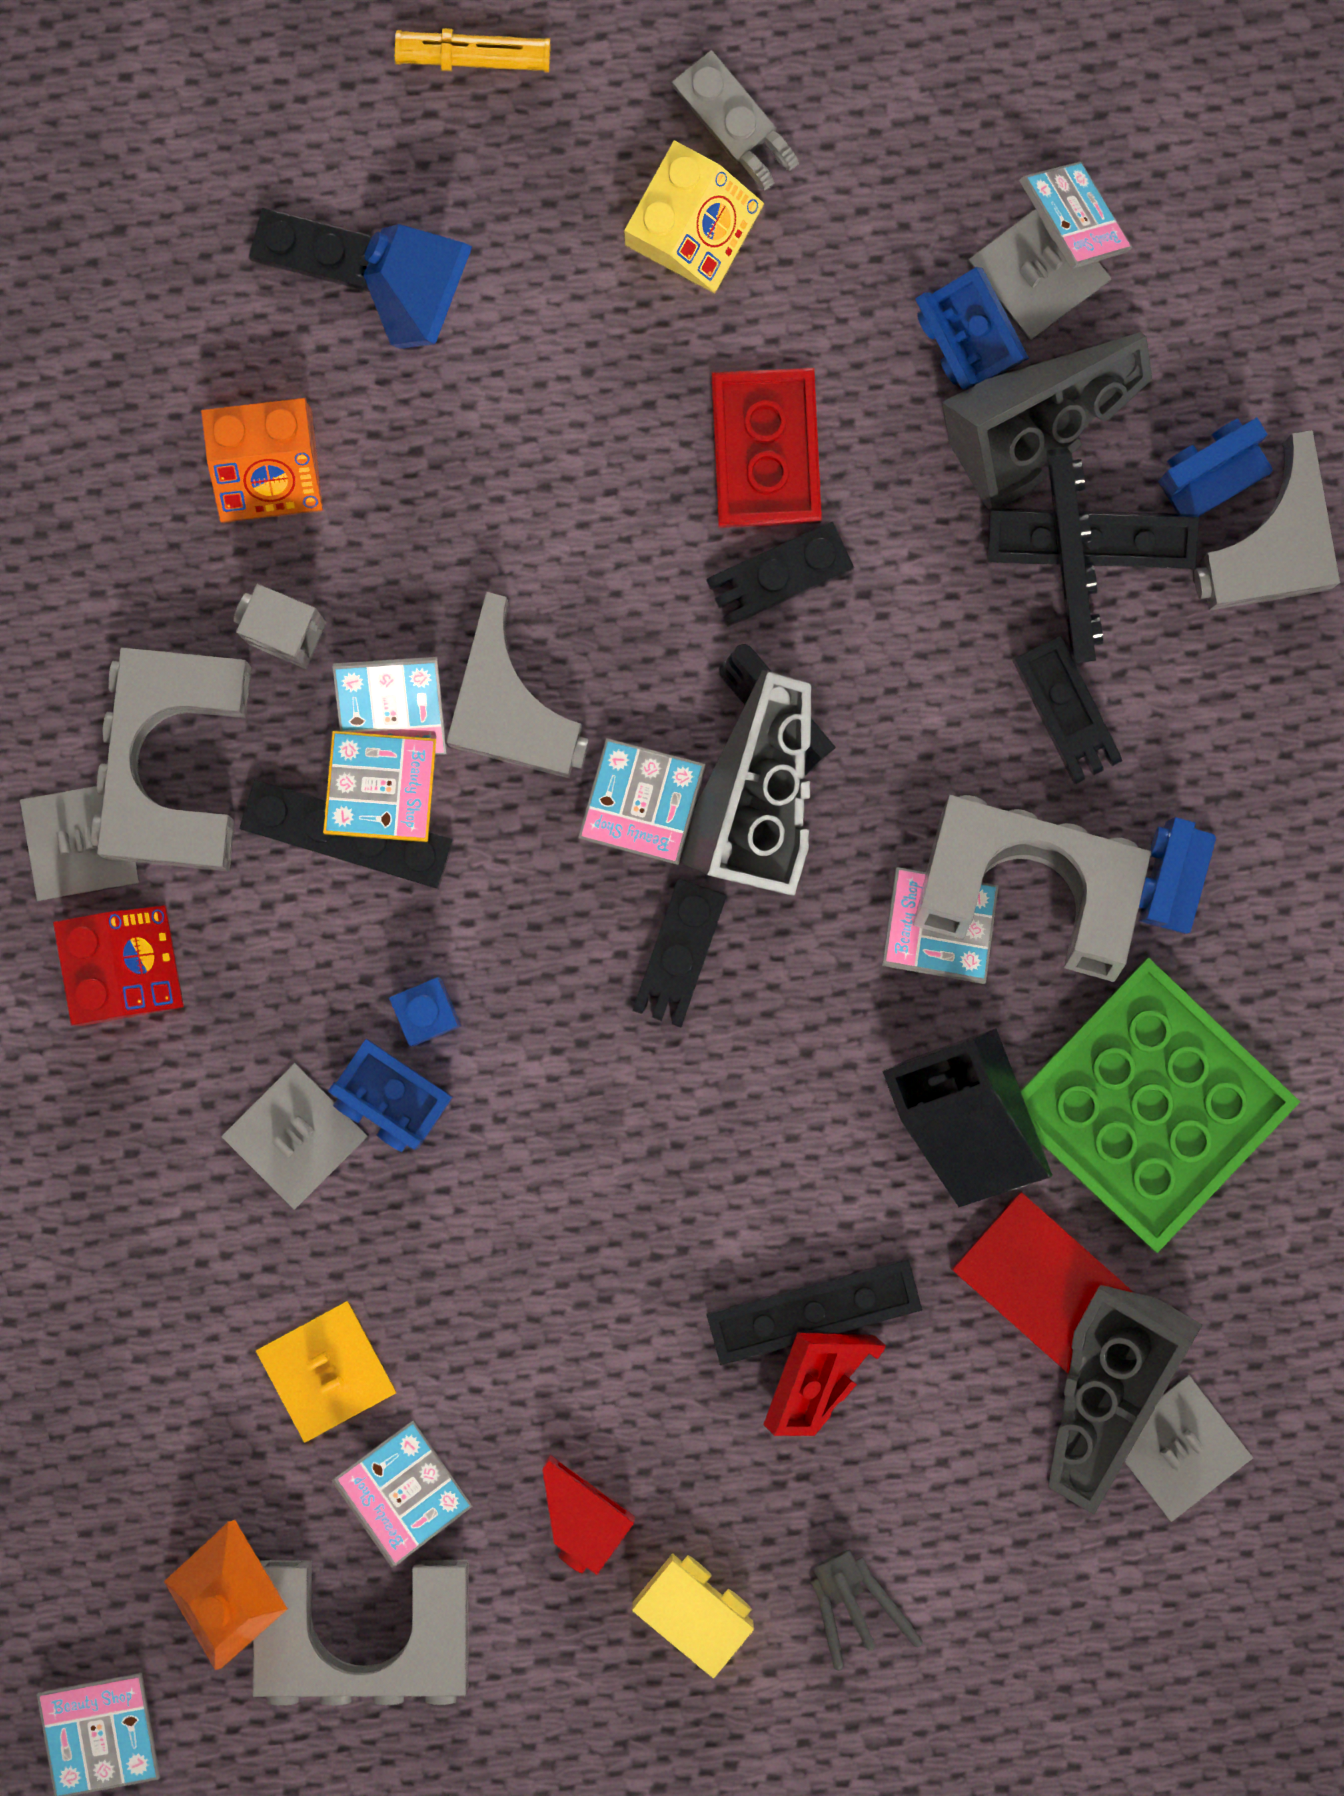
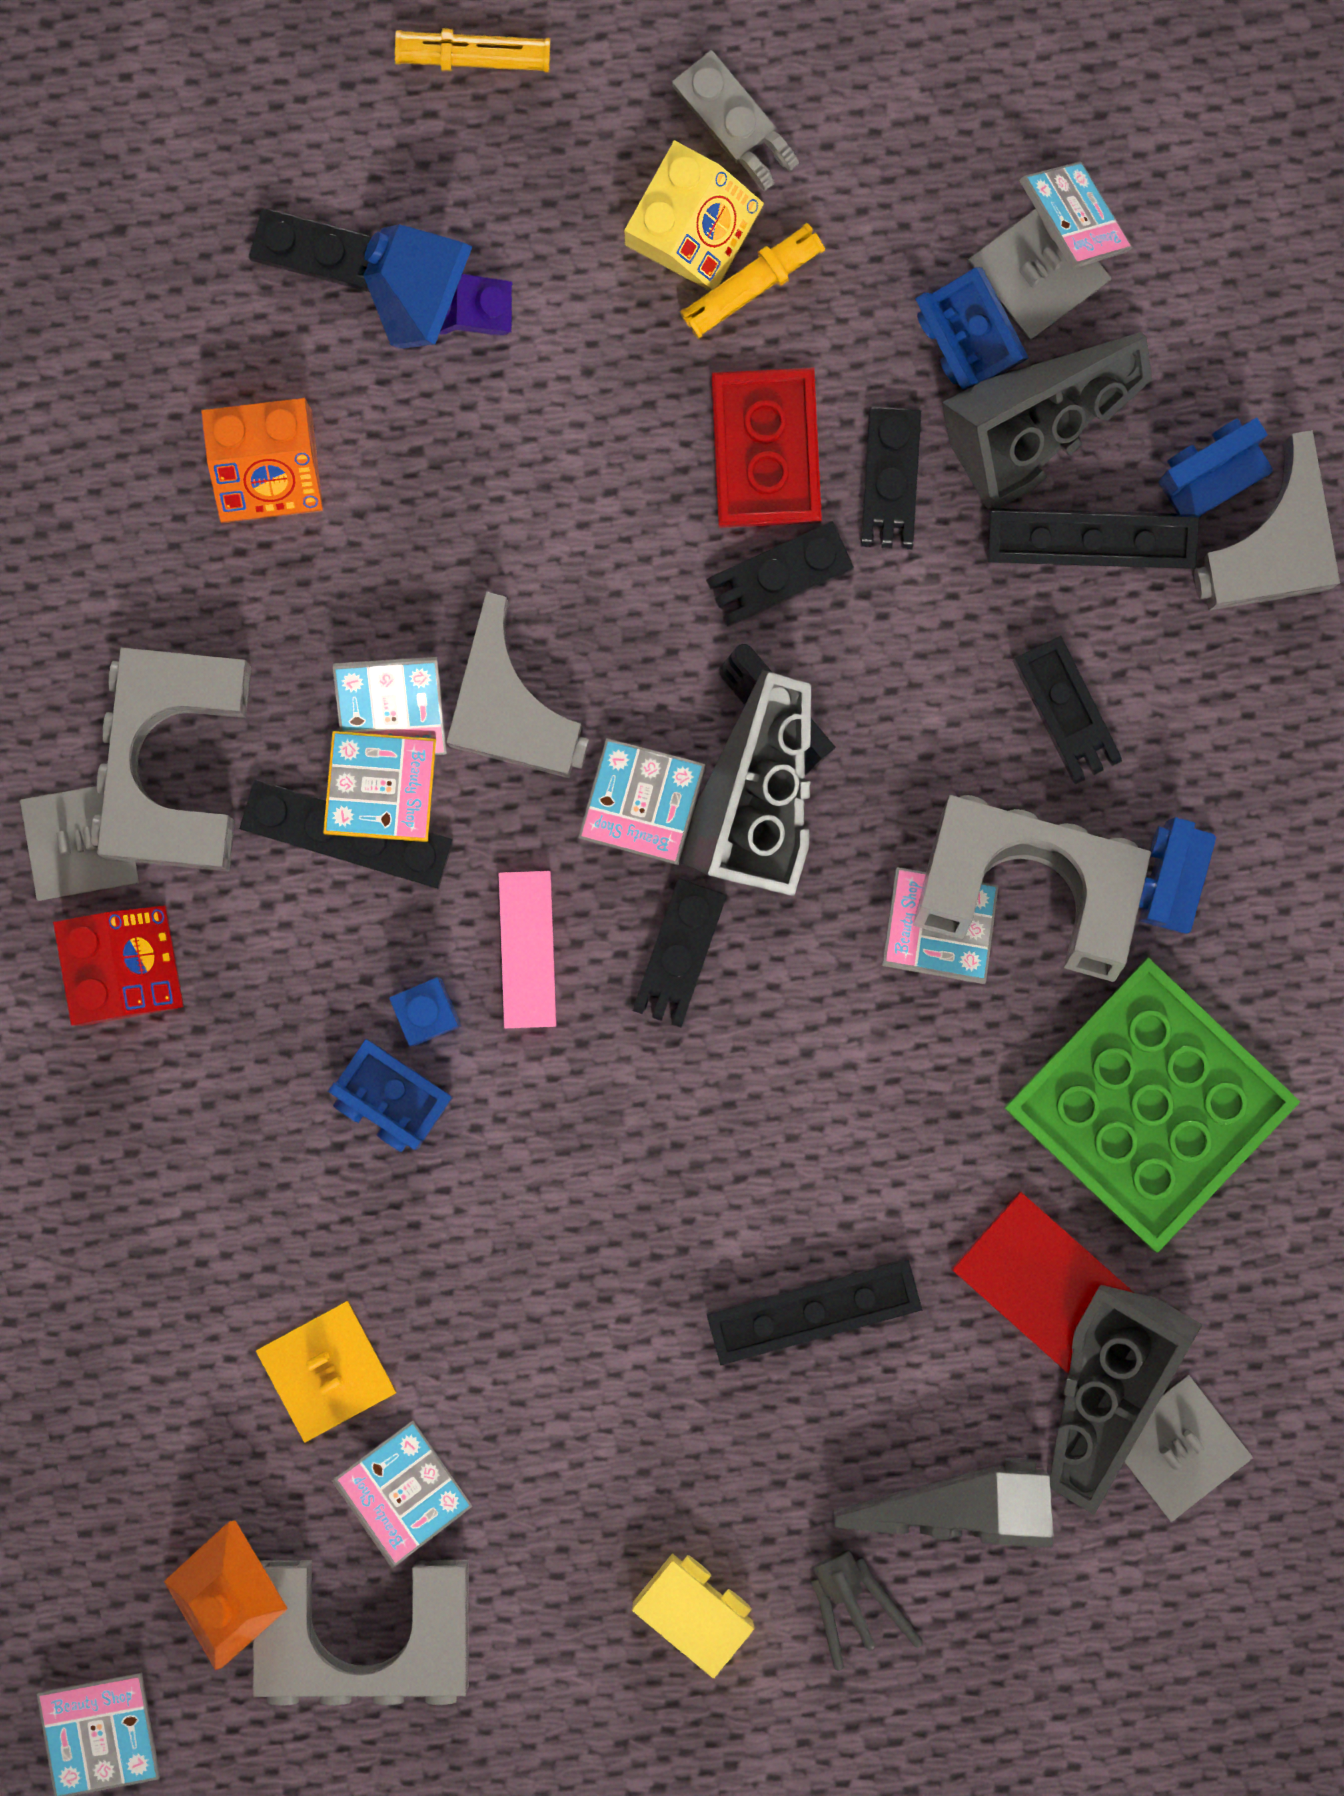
light grey piece [221,1063,368,1210] -> none
light grey brick [234,584,326,669] -> none
red slope [542,1455,635,1575] -> none
red wing [763,1333,886,1436] -> none
black slope [882,1028,1053,1207] -> none
black plate [1046,447,1103,663] -> none
none -> dark purple bracket [439,274,512,335]
none -> bright pink tile [499,871,557,1029]
none -> yellow pin [680,223,825,339]
none -> dark grey wedge [832,1458,1053,1548]
none -> black hinge [861,407,921,550]

